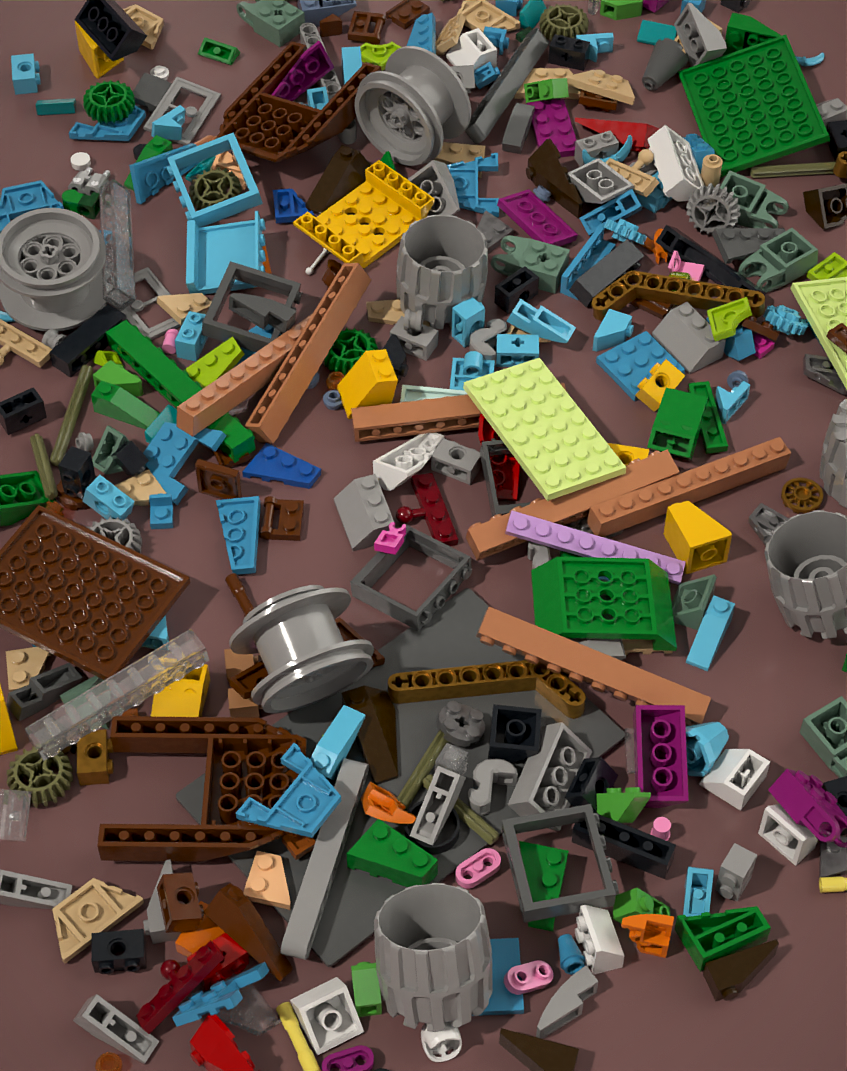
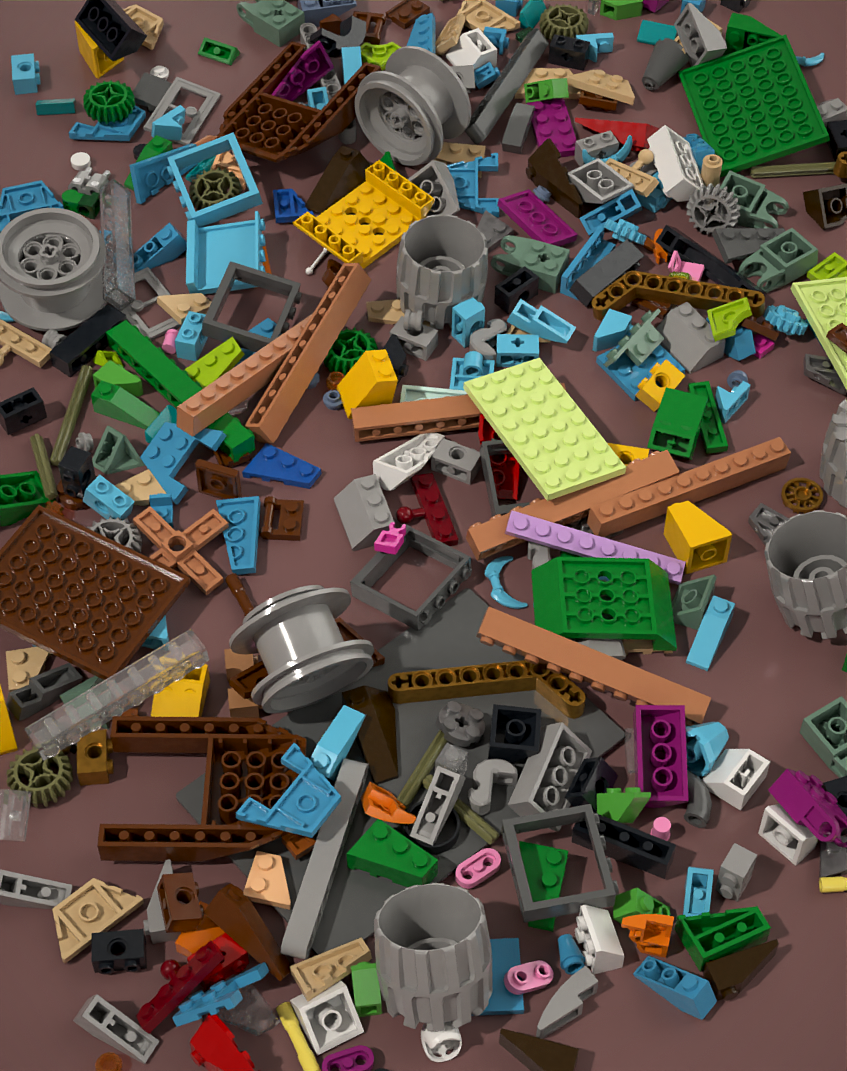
black brick [111,441,149,476] -> none
dark grey slope [229,293,296,333] -> none
none -> dark azure slope [125,222,187,274]
none -> nougat piece [133,506,229,596]
none -> tan wing [290,937,372,1002]
none -> black arch [310,16,366,58]
none -> medium azure piece [484,556,528,609]
none -> sand green bracket [603,308,664,367]
none -> dark azure slope [633,955,717,1020]
none -> dark grey cylinder [684,770,712,828]

